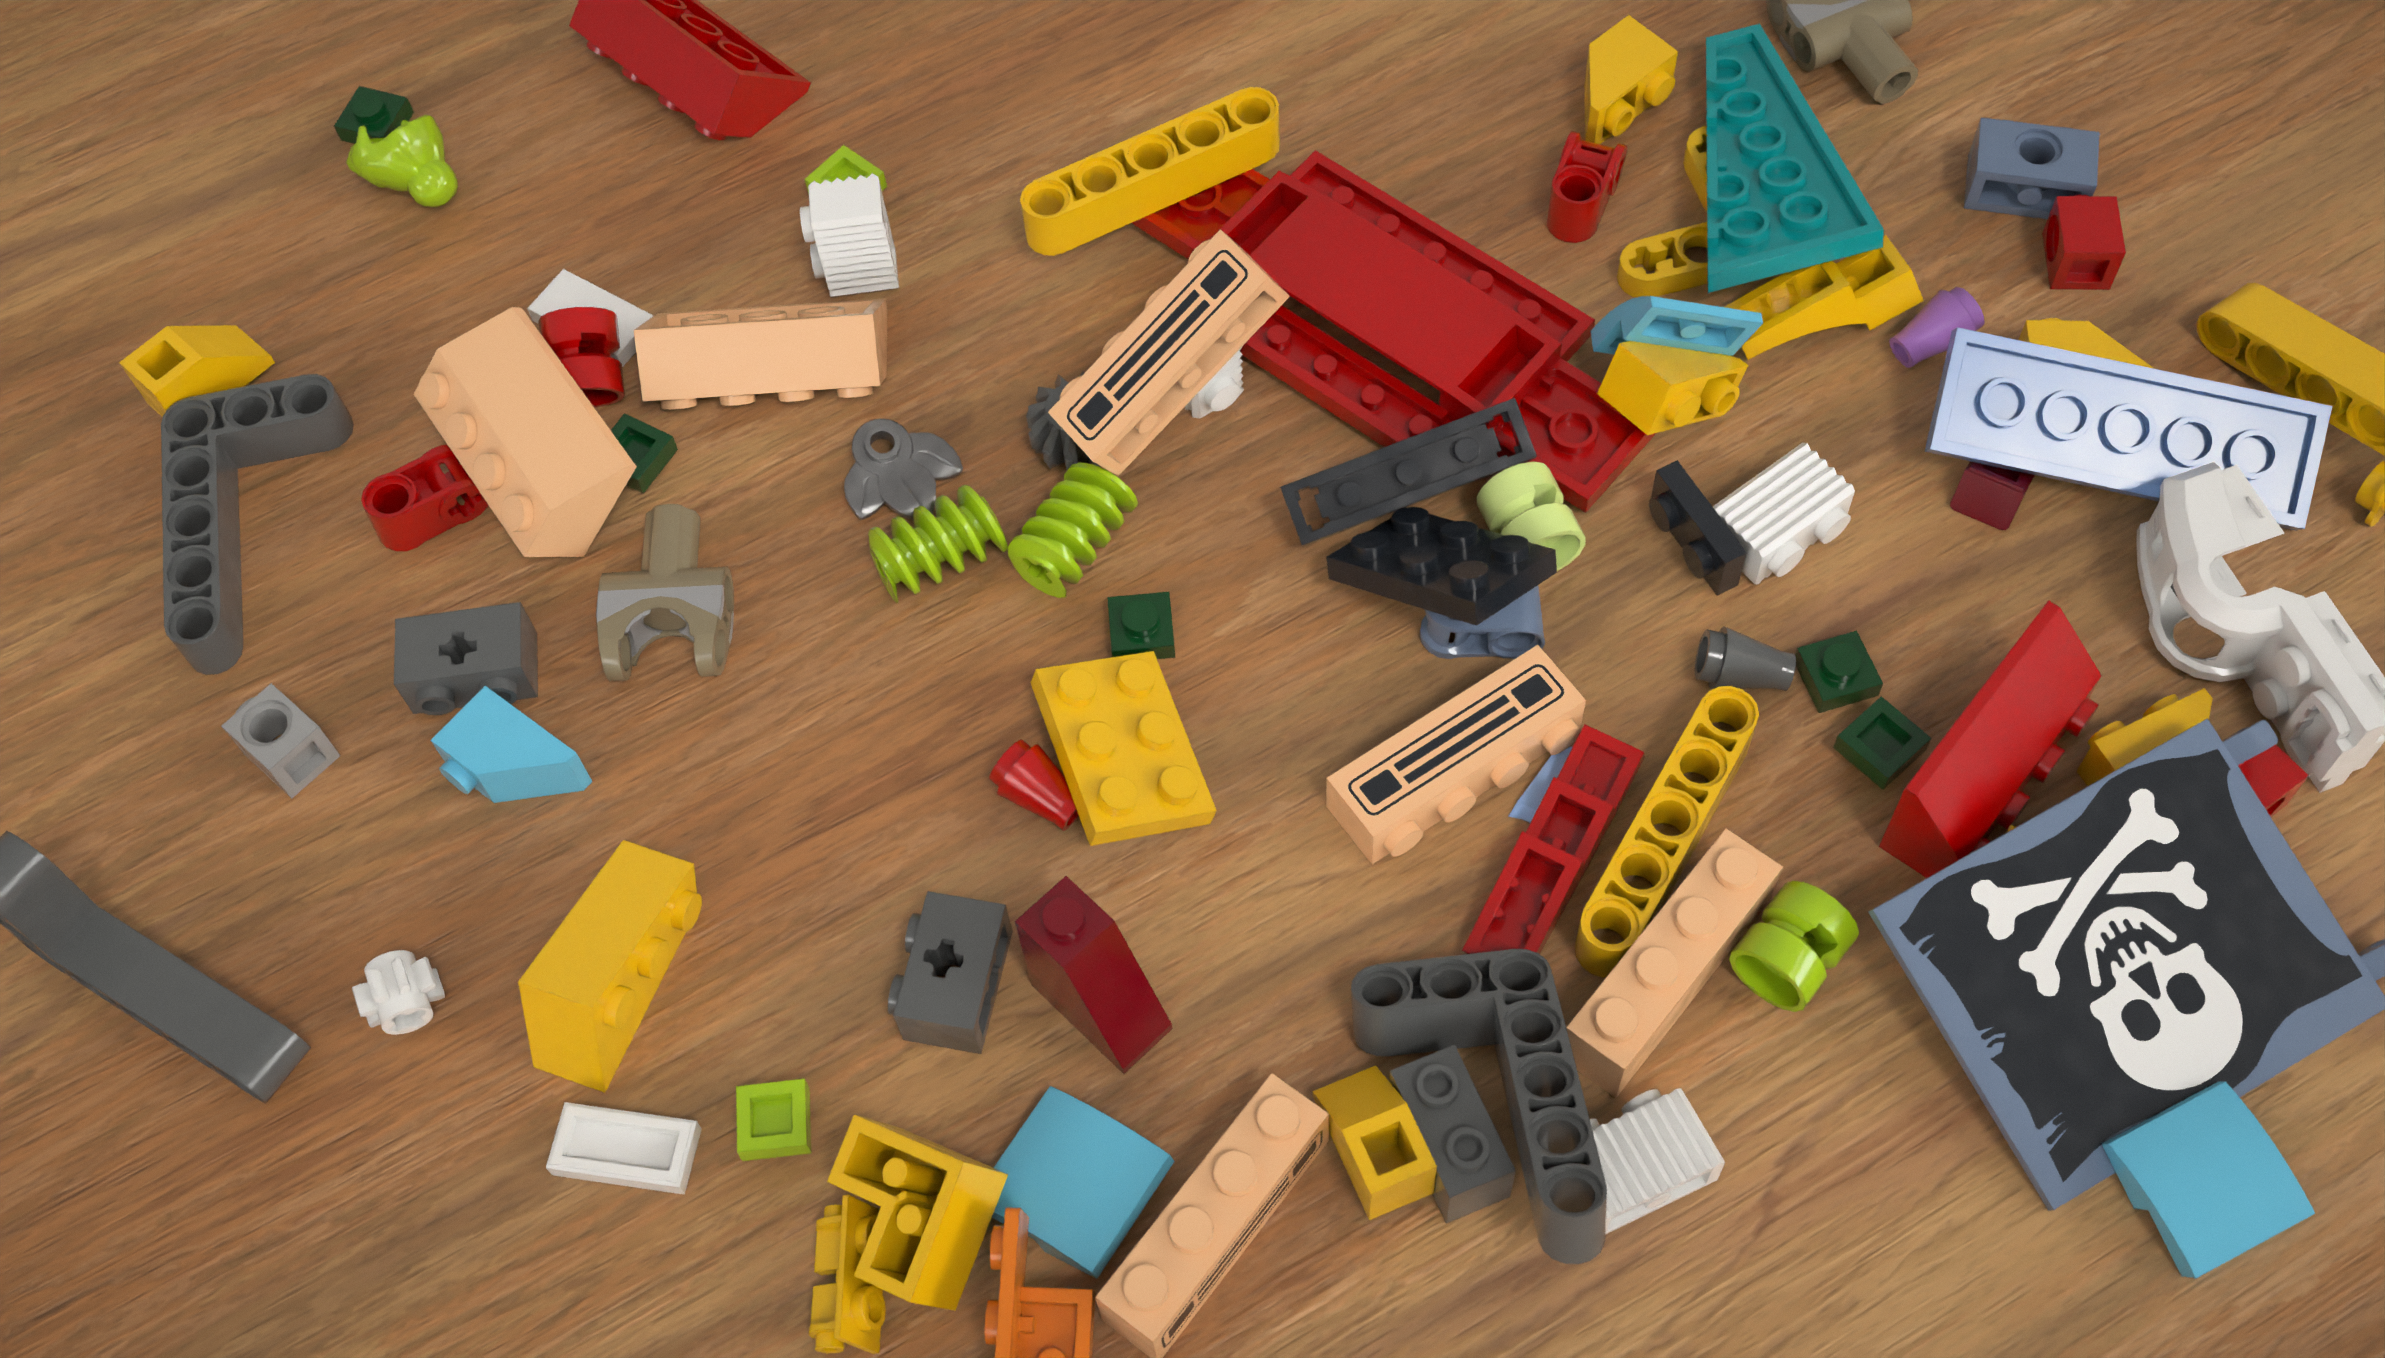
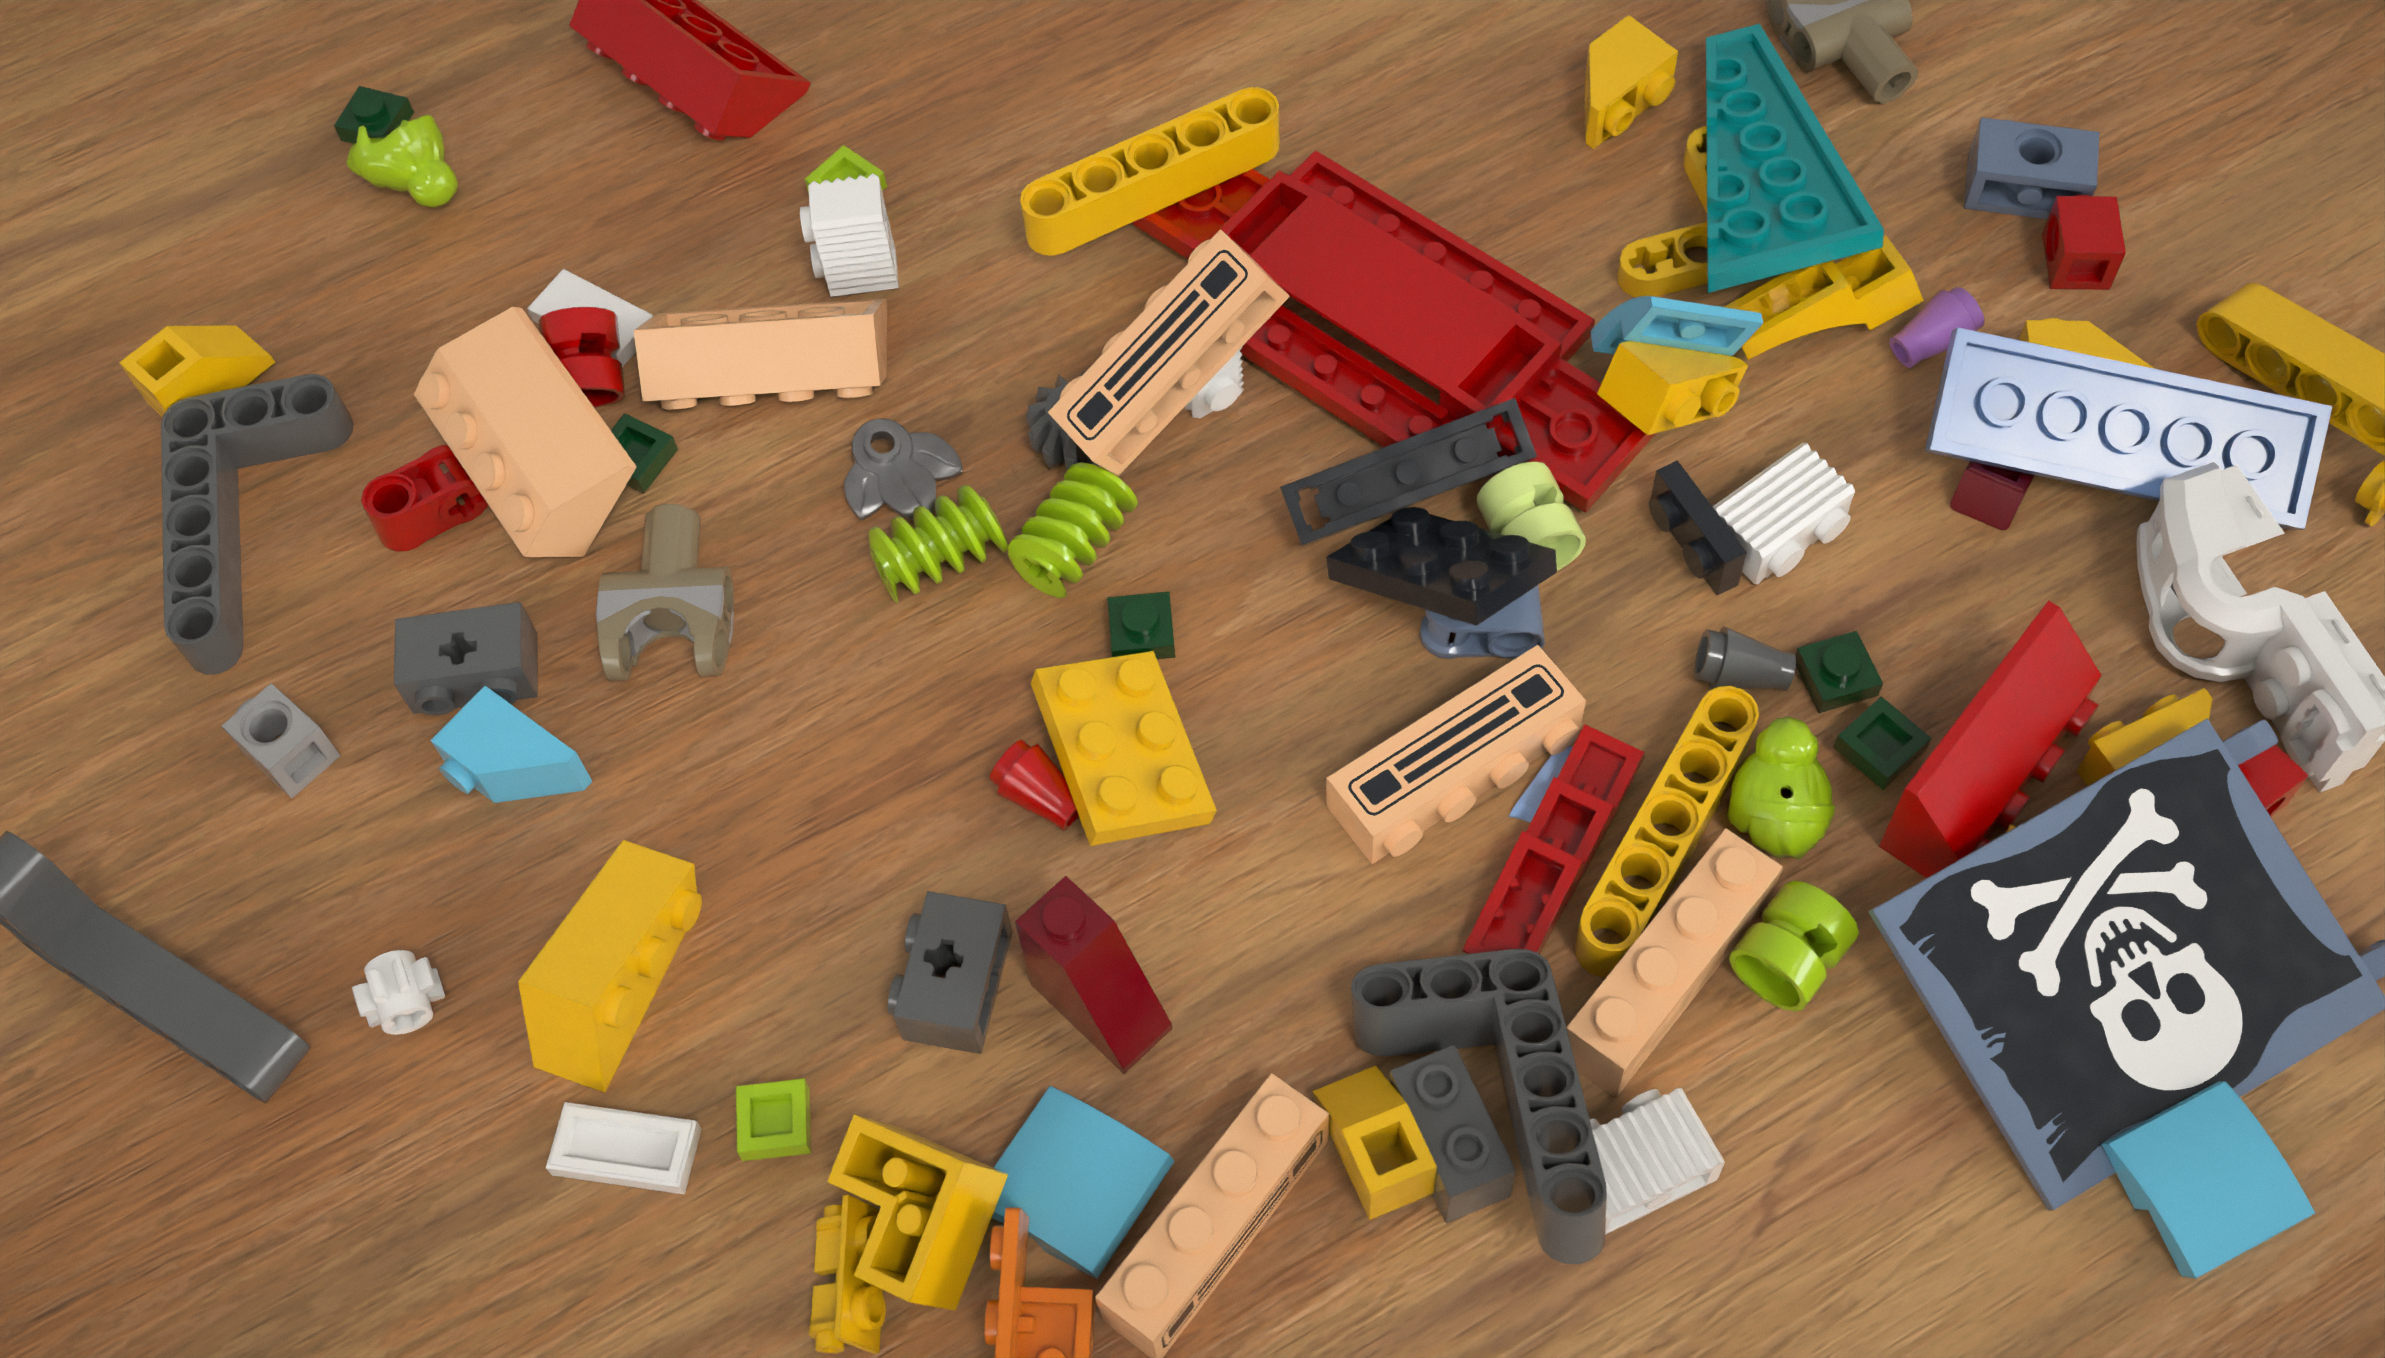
red piece [1547,131,1627,243] -> none
none -> lime piece [1727,716,1835,860]

